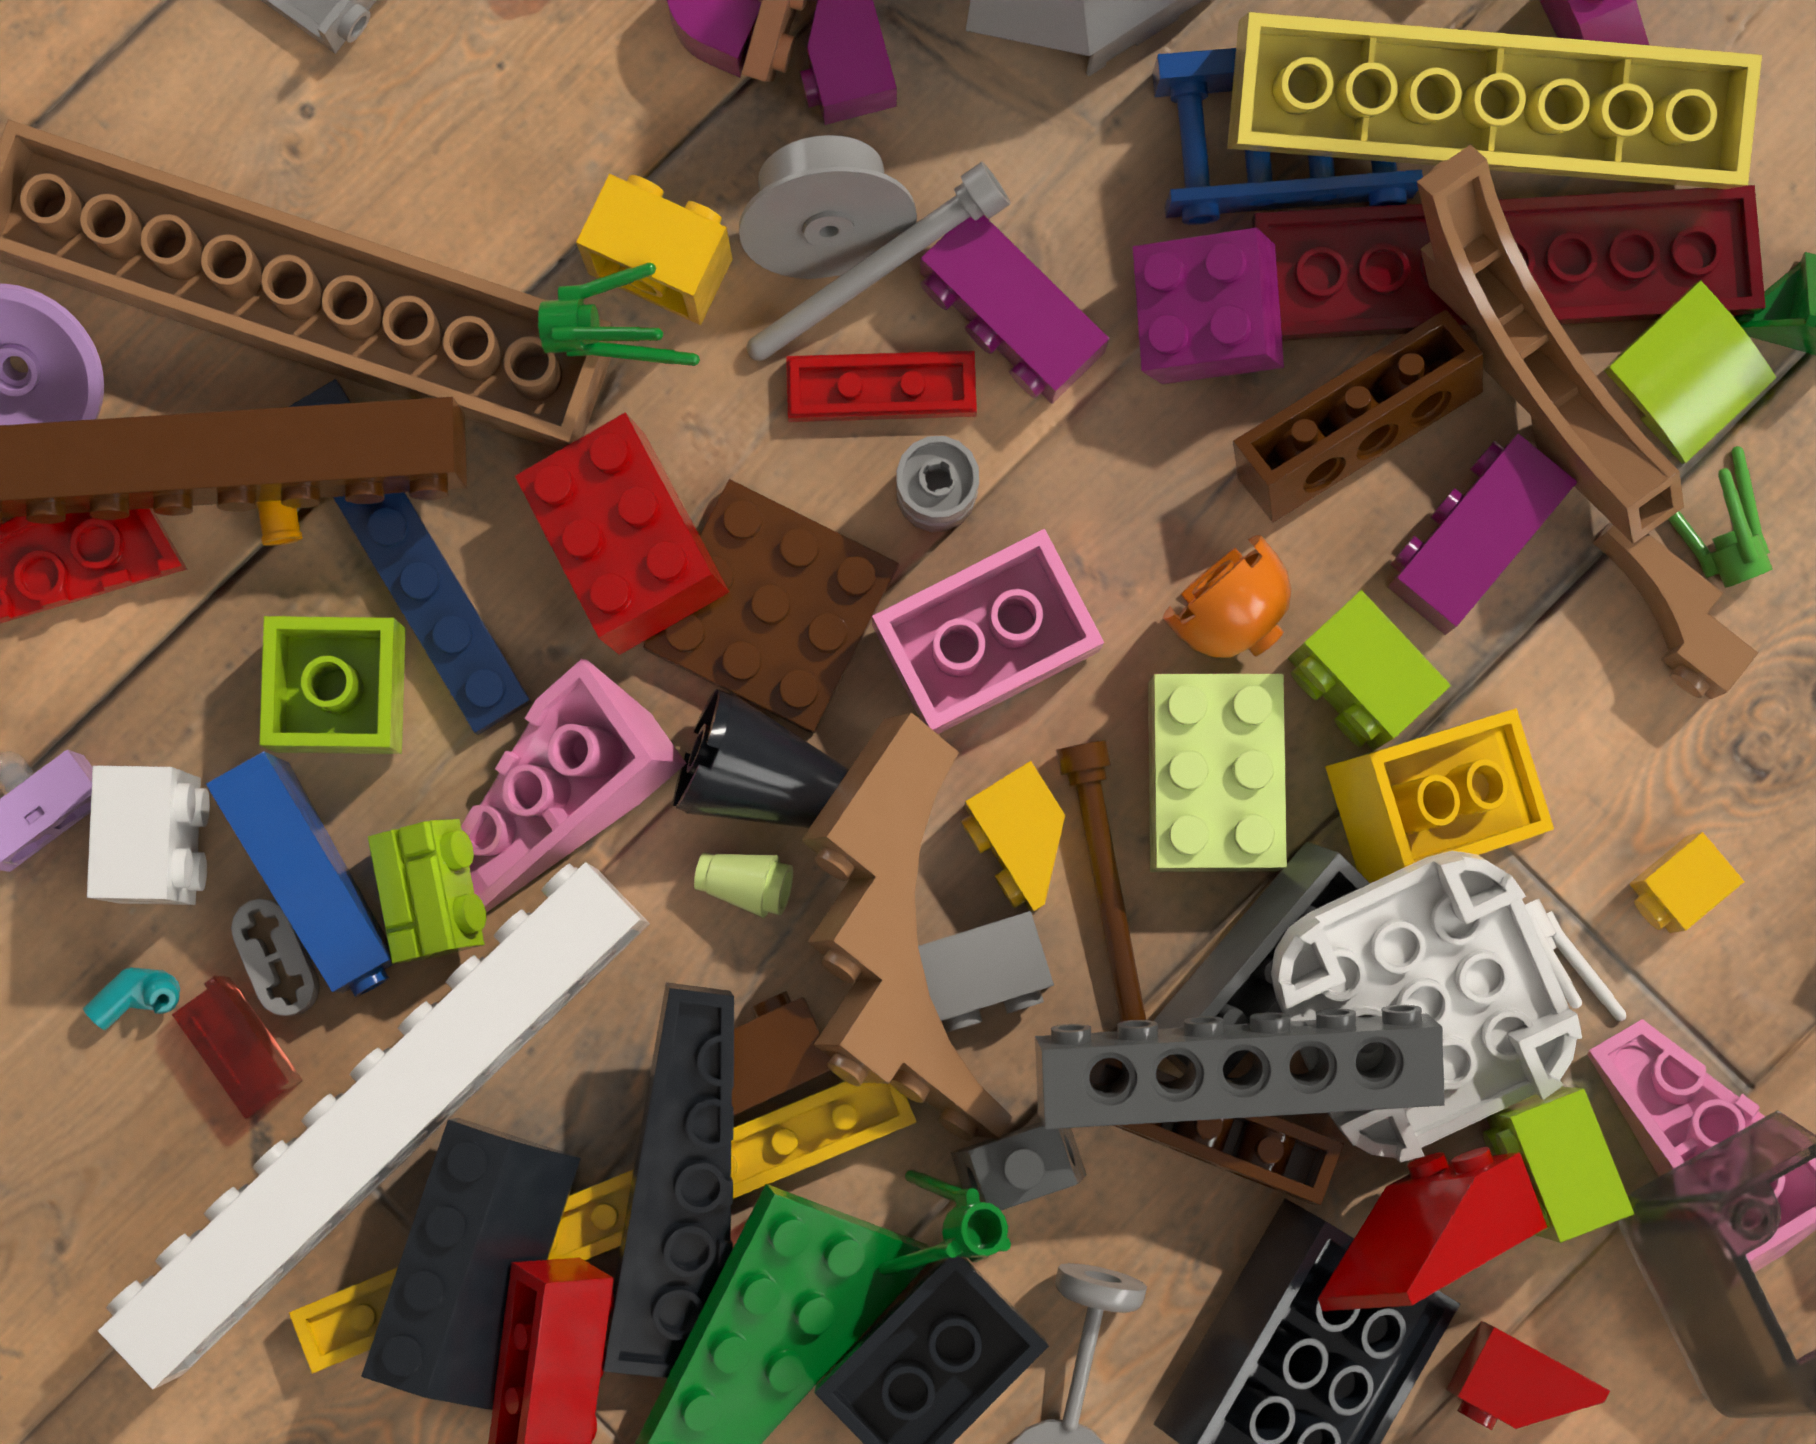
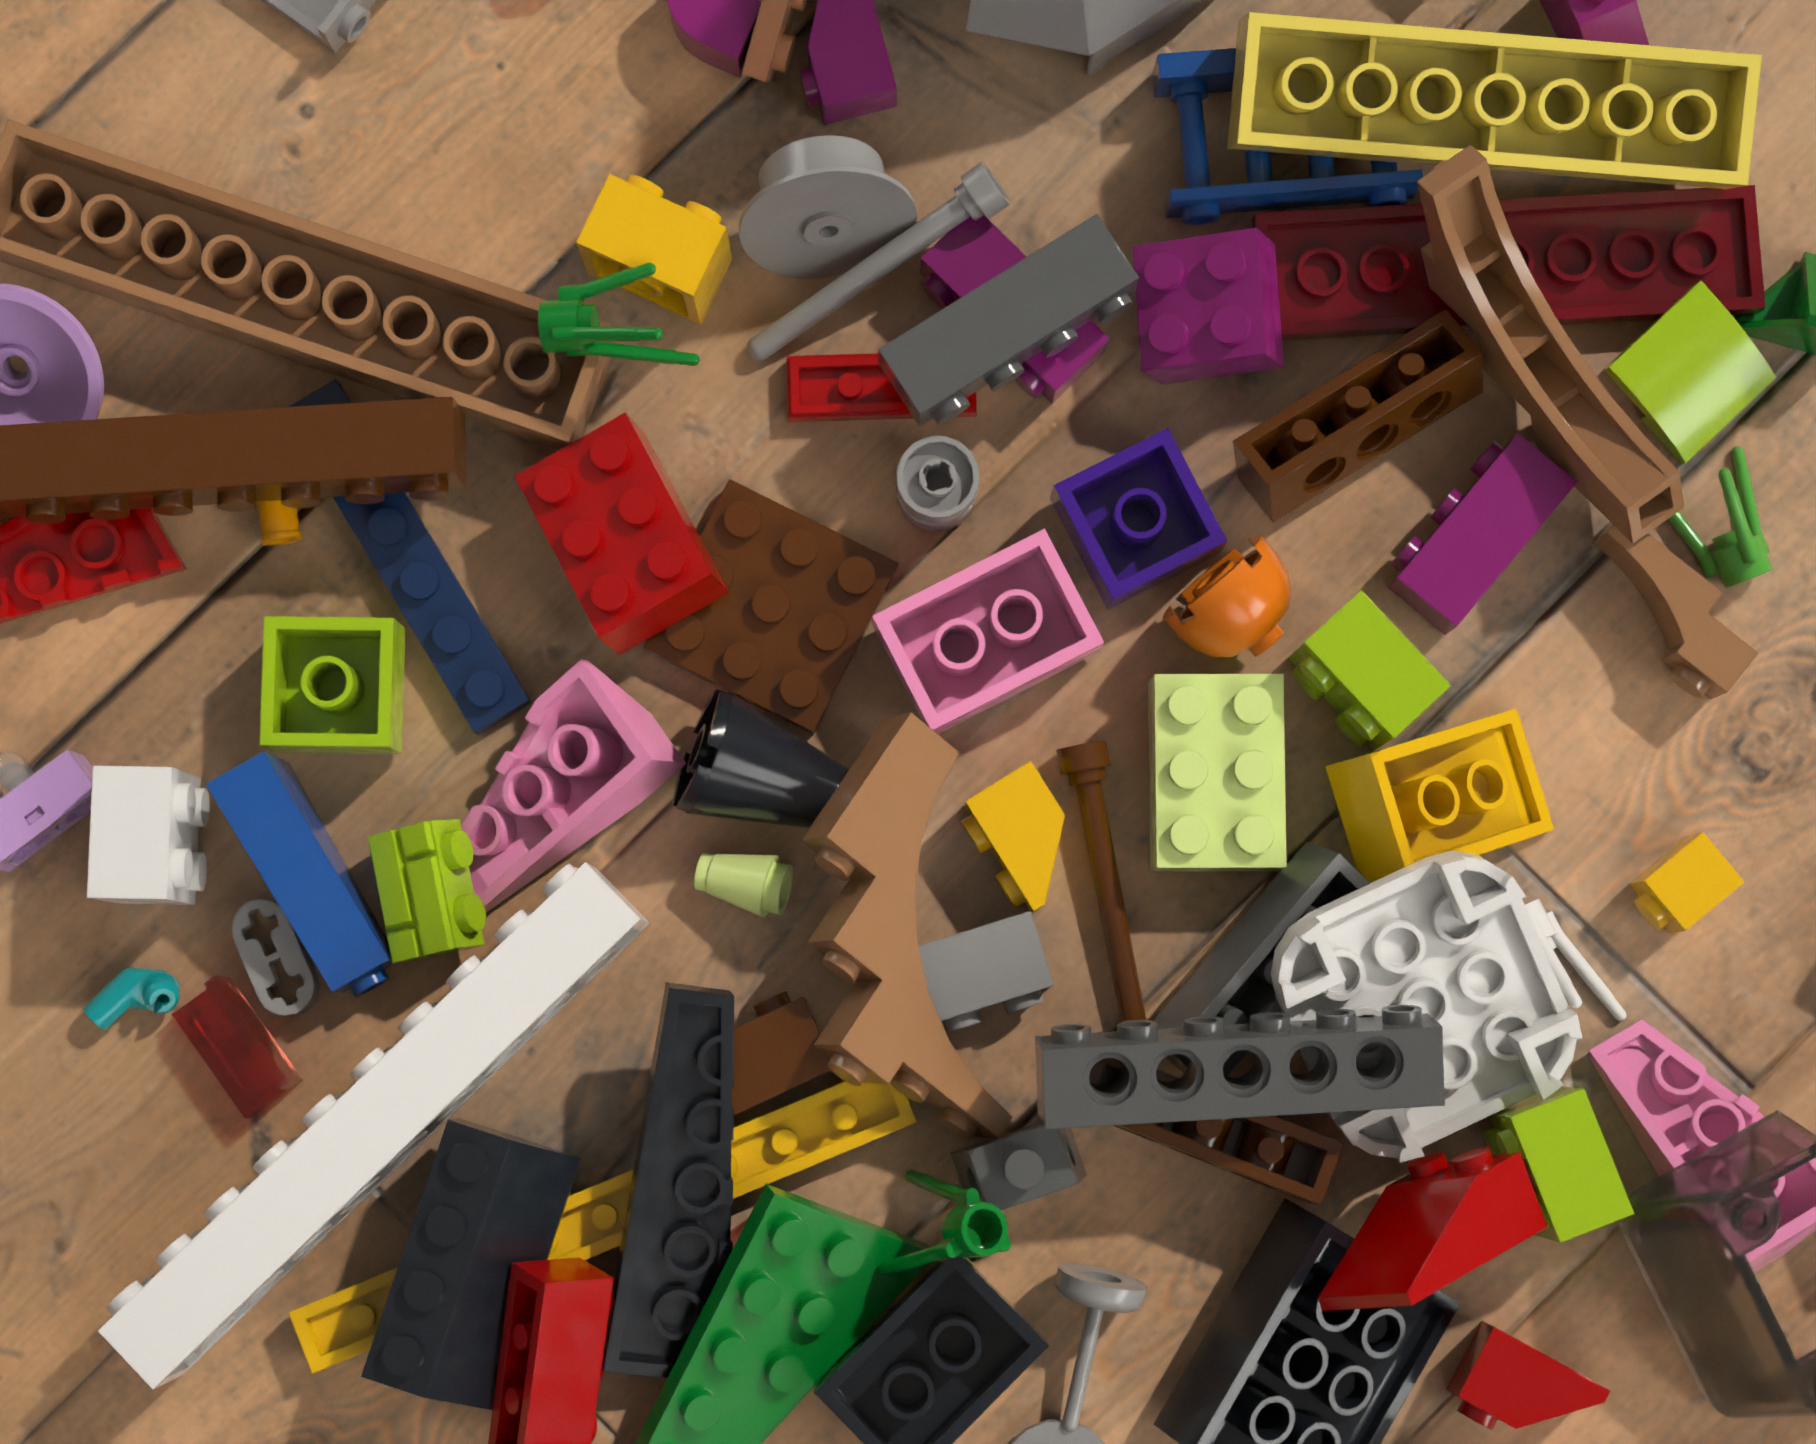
none -> dark grey brick [878,214,1139,427]
none -> dark purple brick [1050,428,1227,610]

